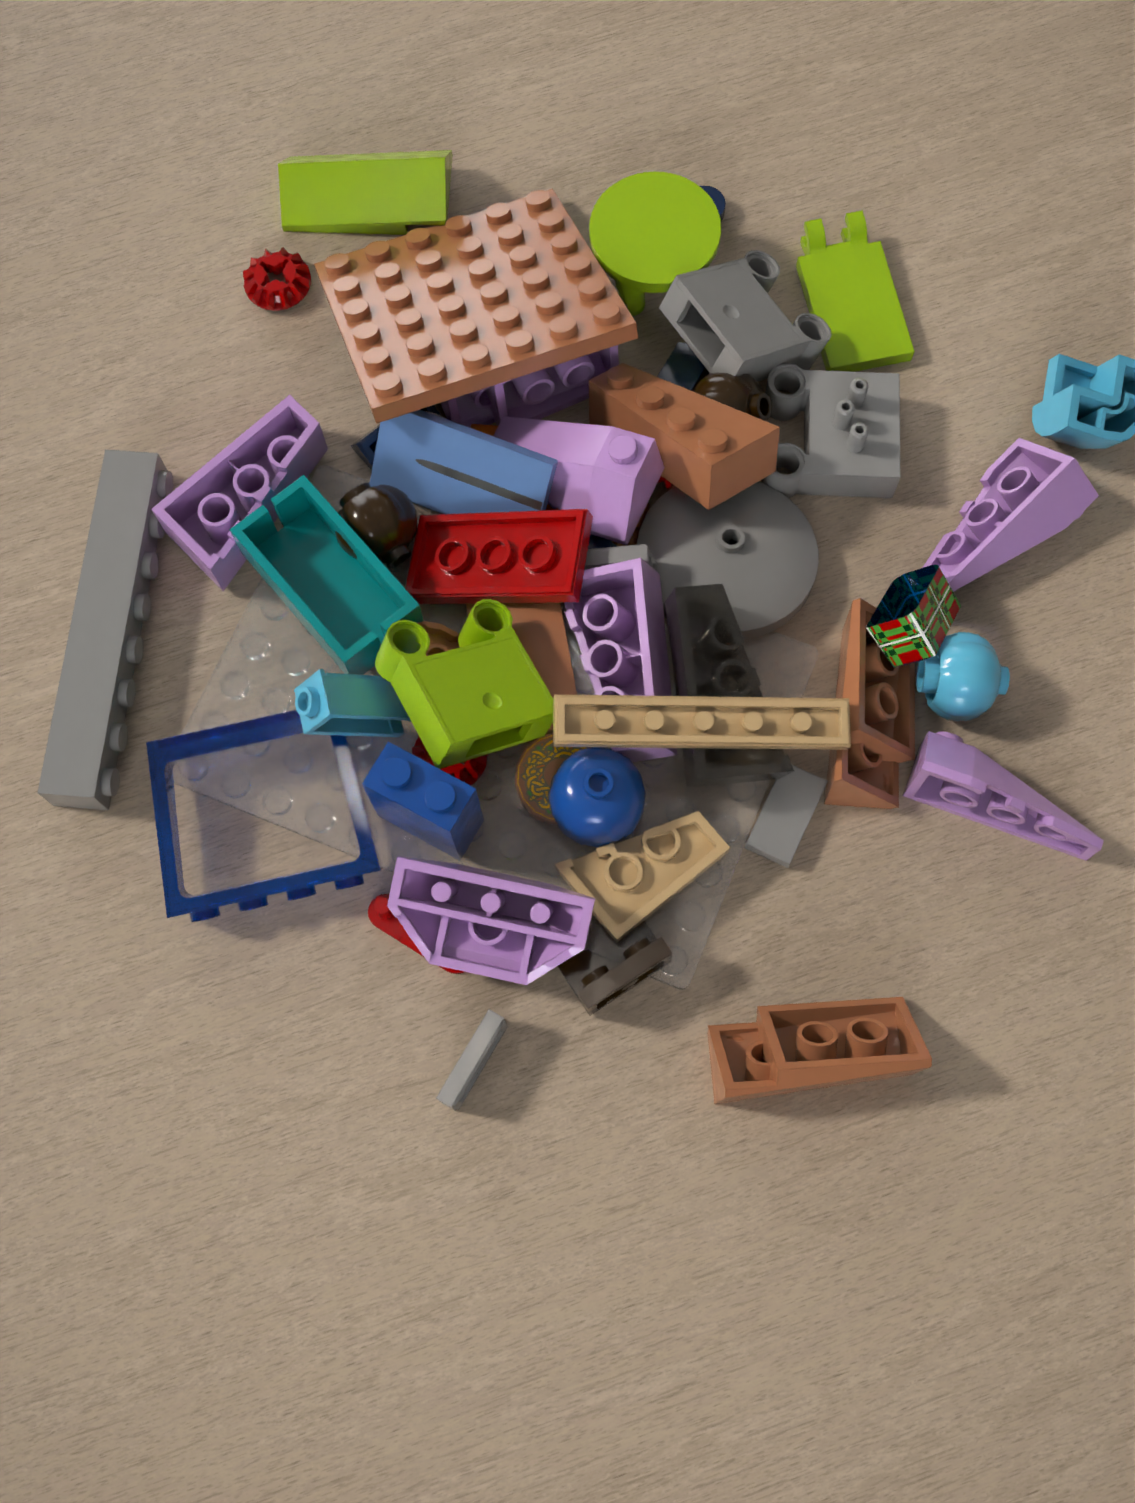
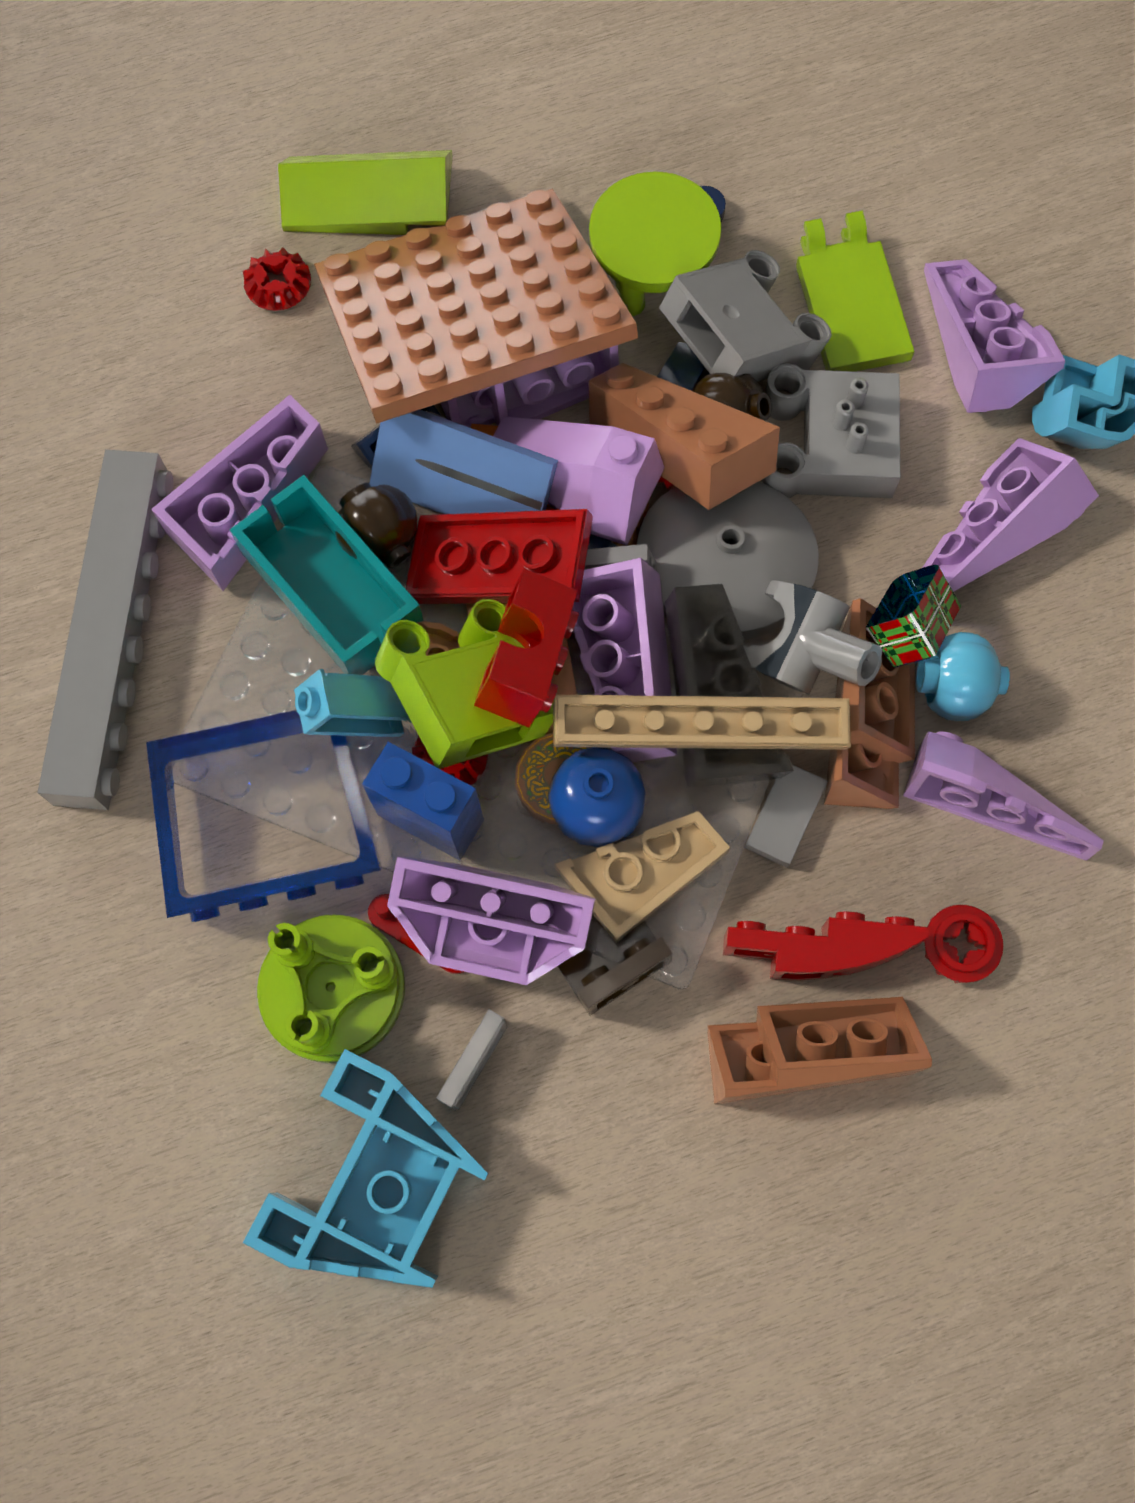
none -> medium azure wedge [243,1049,488,1288]
none -> lime piece [257,915,405,1063]
none -> red arch [474,568,579,728]
none -> red slope [723,911,929,980]
none -> light grey connector [735,580,882,695]
none -> lavender wedge [924,259,1065,413]
none -> red gear [924,905,1004,983]

